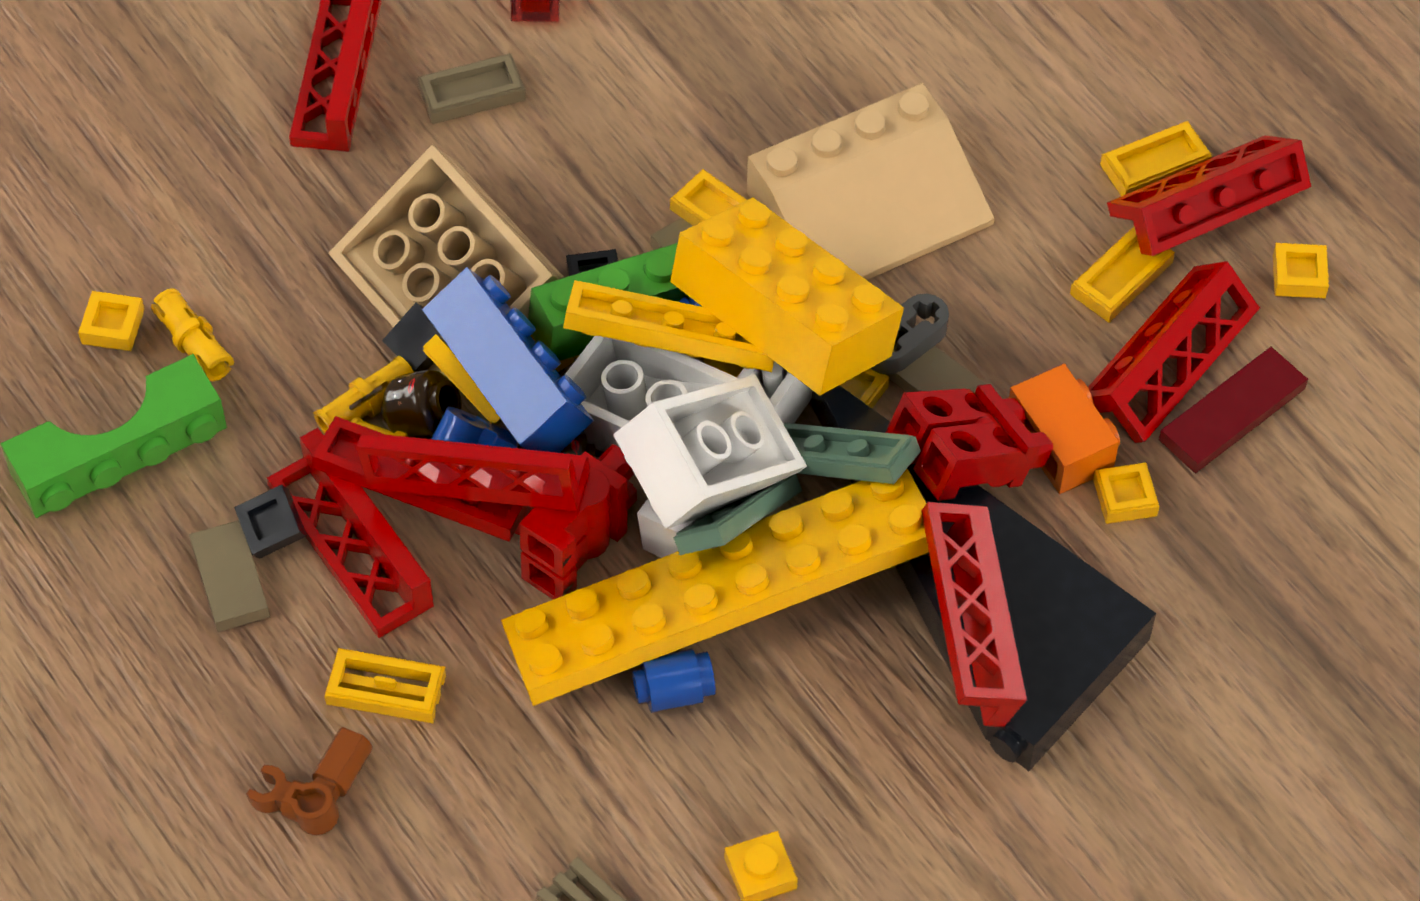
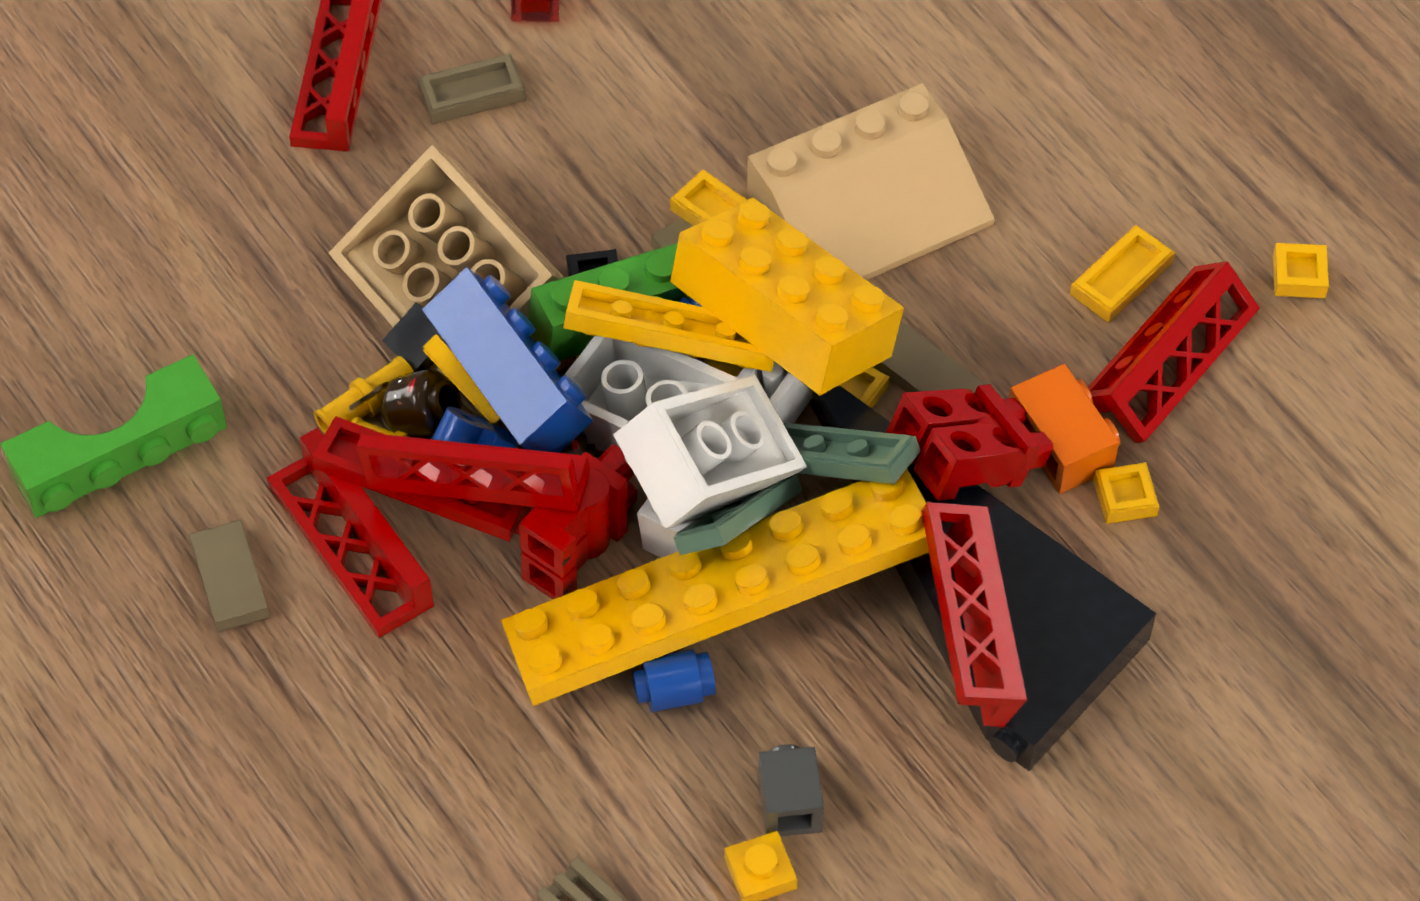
yellow plate [78,291,145,351] -> none
yellow pin [151,288,234,381] -> none
black plate [234,484,307,559] -> none
dark orange bar [246,727,373,835] -> none
yellow tile [324,648,446,723] -> none
dark grey beam [870,293,949,375] -> none
yellow tile [1100,121,1213,196] -> none
red fence [1107,135,1312,256] -> none
dark red tile [1159,346,1308,474] -> none
none -> dark grey brick [758,744,824,837]

